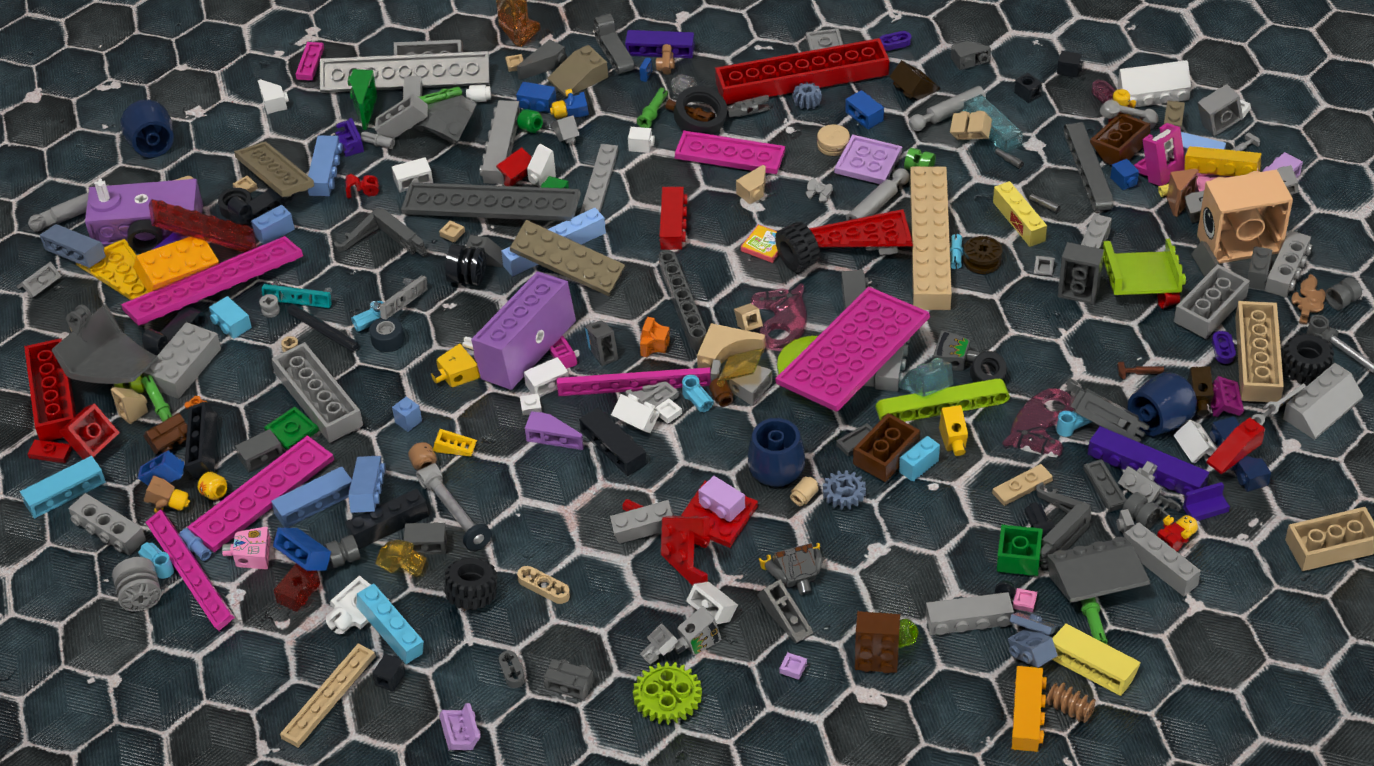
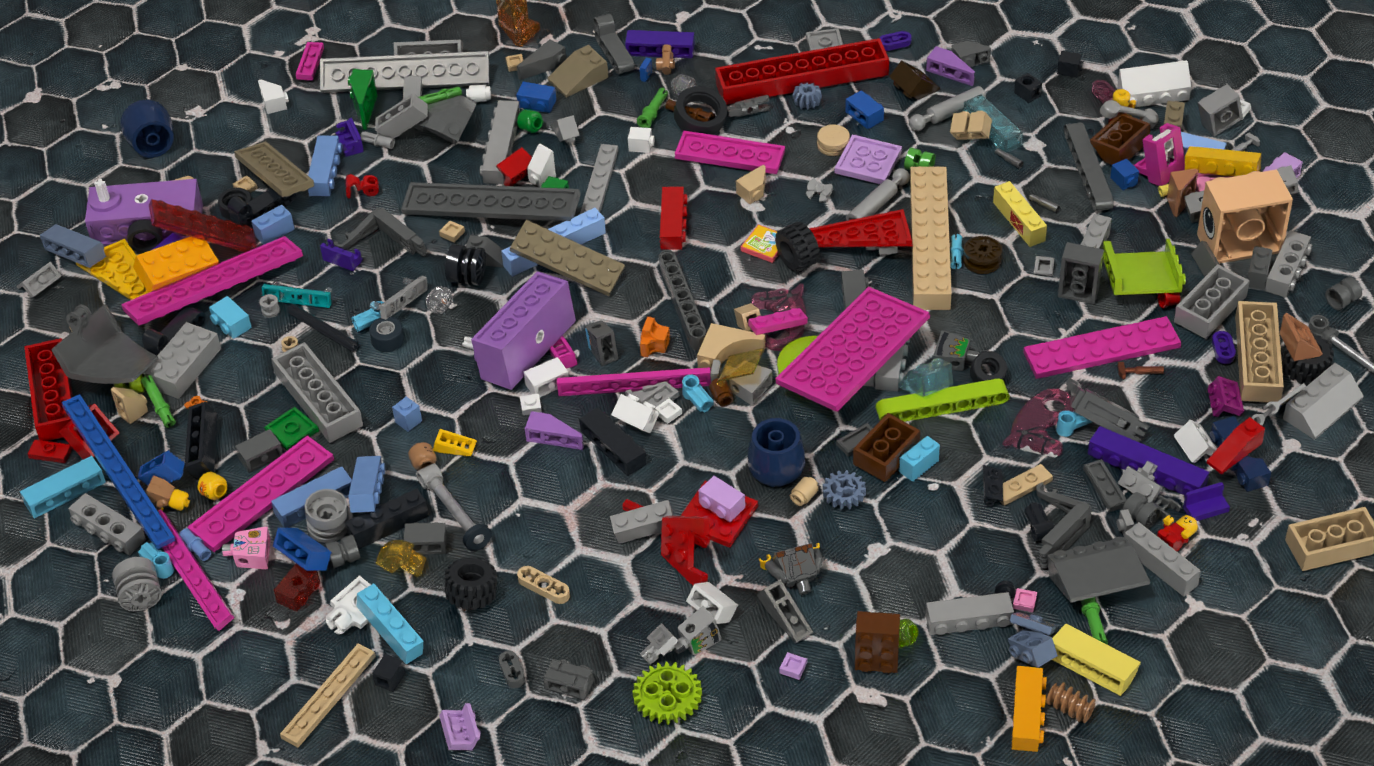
light grey piece [28,184,109,232] -> none
reddish brown brick [143,413,187,455] -> none
white brick [392,157,433,193] -> none
yellow torso [431,344,480,387] -> none
blue piece [550,89,589,119] -> none
yellow torso [939,405,968,456] -> none
green brick [997,525,1043,576] -> none
dark blue piece [1128,372,1197,436] -> none
dark brown torso [1187,366,1214,416] -> none
medium nougat piece [1291,274,1326,324] -> none
none -> blue plate [62,394,175,549]
none -> light grey wheel [305,489,349,543]
none -> dark purple hinge [320,239,363,271]
none -> clear head [426,286,453,313]
none -> dark pink plate [748,308,808,335]
none -> medium lavender slope [926,46,975,86]
none -> black hinge [983,465,1003,507]
none -> dark pink plate [1023,316,1181,379]
none -> nougat slope [1280,313,1323,361]

